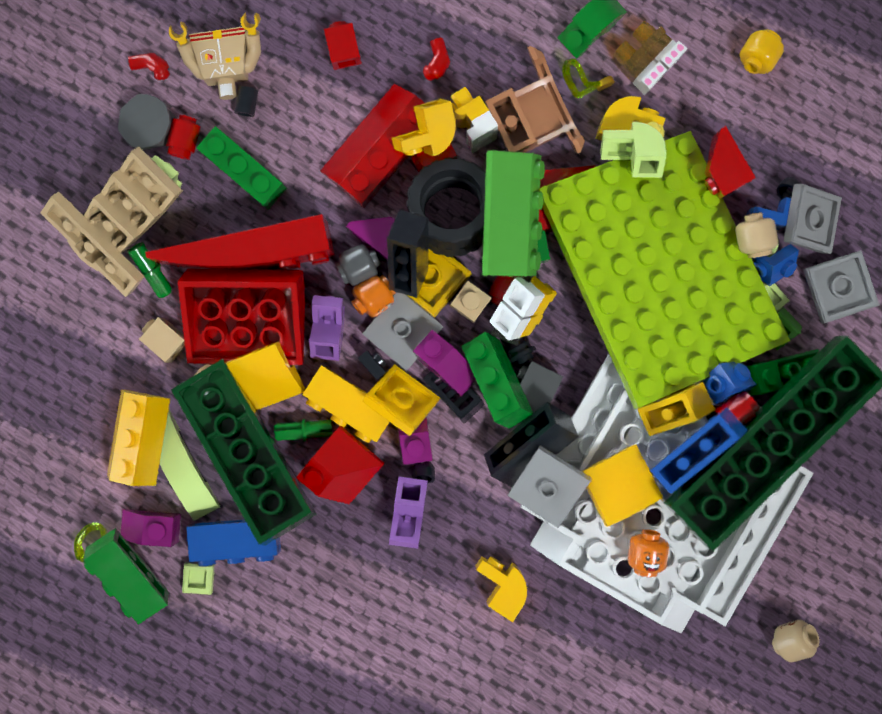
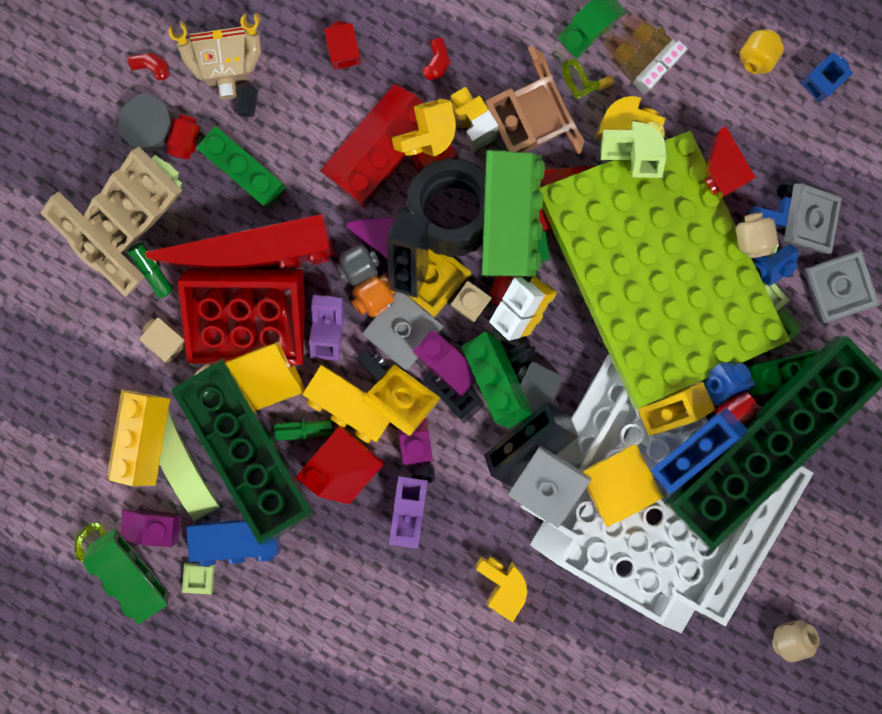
orange head [628,529,669,577] -> none
none -> blue brick [799,52,853,103]

